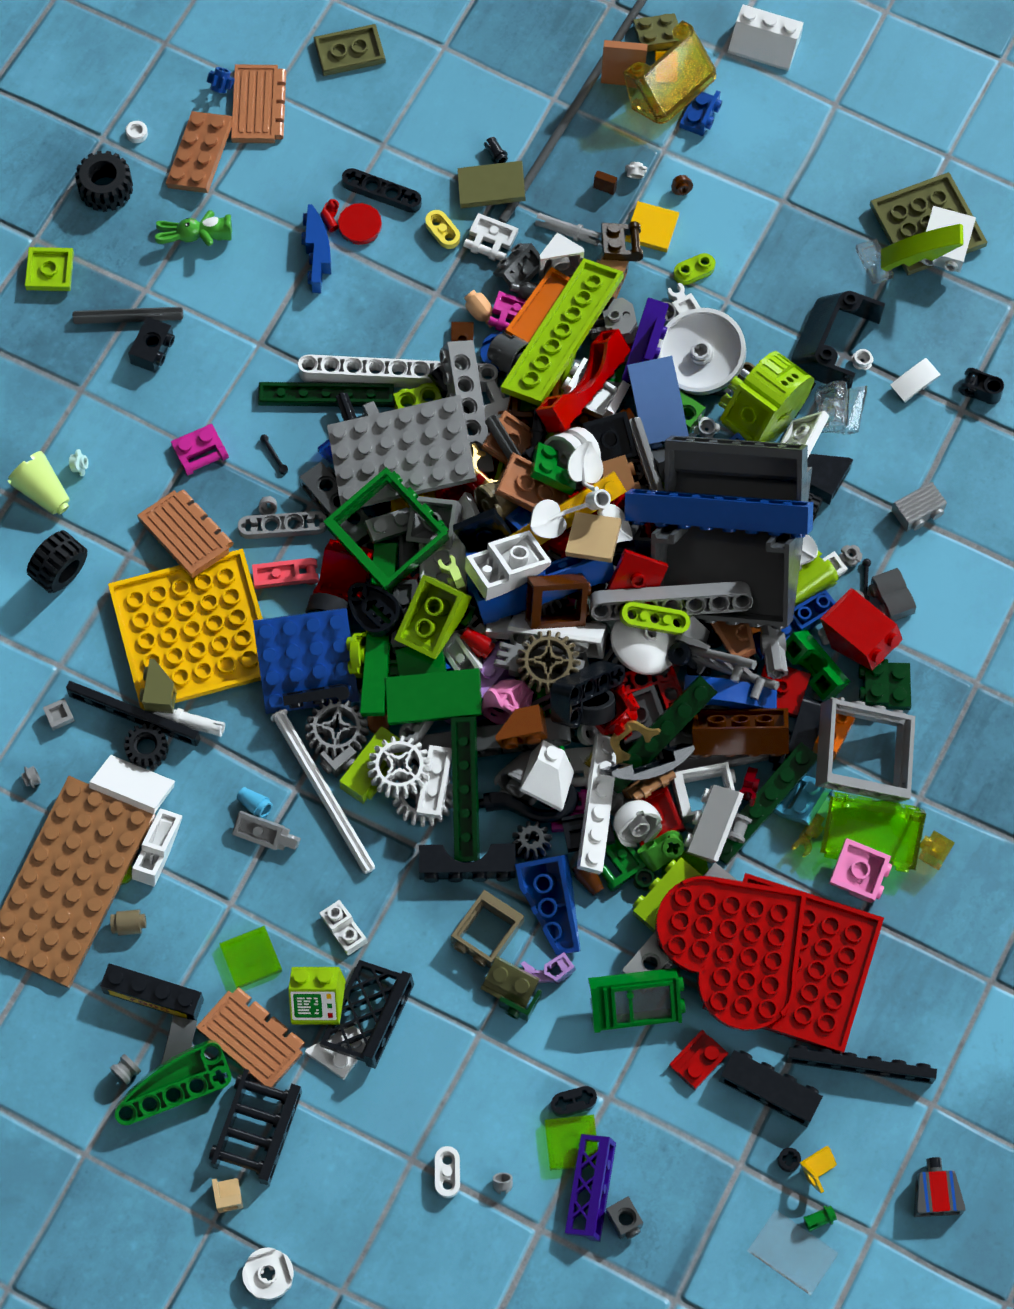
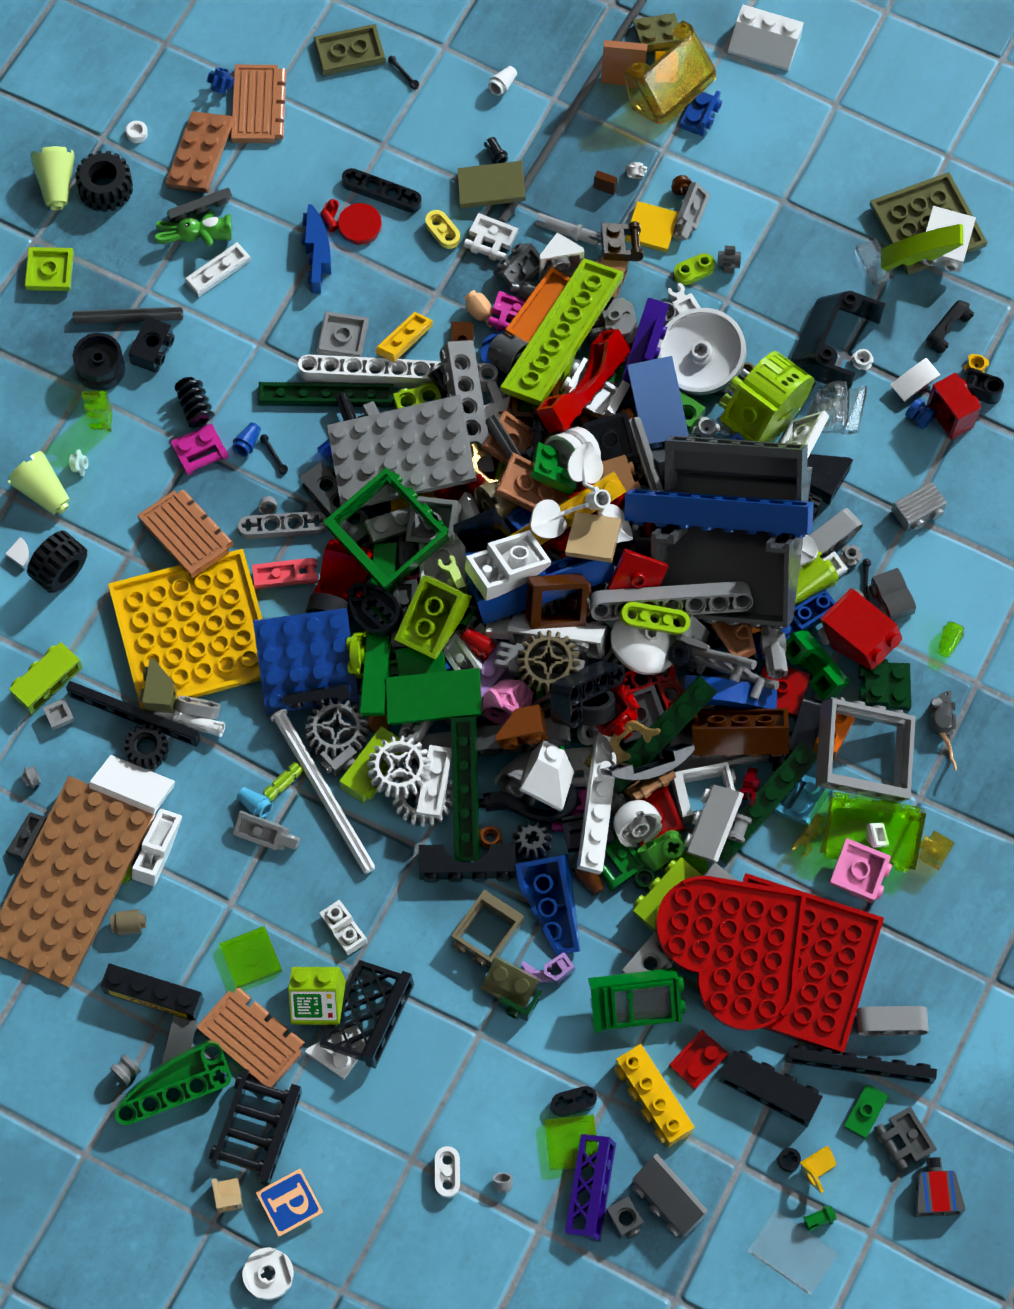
none -> white tile [5,537,29,569]
none -> dark grey slope [6,812,47,863]
none -> lime brick [9,641,83,715]
none -> yellowish green cone [30,146,75,211]
none -> black wheel [72,333,126,391]
none -> clear neon green hinge [82,391,113,432]
none -> dark grey plate [166,187,232,223]
none -> black piece [174,377,215,428]
none -> light grey beam [175,696,221,719]
none -> white tile [185,242,251,297]
none -> blue cone [232,422,261,456]
none -> piece [256,1168,324,1237]
none -> lime axle [263,762,303,801]
none -> light grey plate [317,311,369,357]
none -> yellow tile [376,312,433,362]
none -> black hinge [388,55,419,90]
none -> dark orange plate [479,826,502,850]
none -> white cone [488,66,517,96]
none -> yellow brick [614,1044,695,1148]
none -> light grey slope [631,1153,708,1239]
none -> light grey hinge [672,182,710,242]
none -> dark grey gear [717,246,741,274]
none -> light grey beam [809,508,863,559]
none -> green plate [843,1084,889,1140]
none -> light grey beam [856,1006,929,1036]
none -> white slope [865,823,889,848]
none -> dark grey plate [874,1106,937,1172]
none -> blue wheel [905,398,937,429]
none -> black piece [926,300,974,353]
none -> red brick [926,372,981,440]
none -> dark grey animal [928,691,957,771]
none -> clear neon green cone [937,621,965,658]
none -> yellow plate [963,354,989,373]

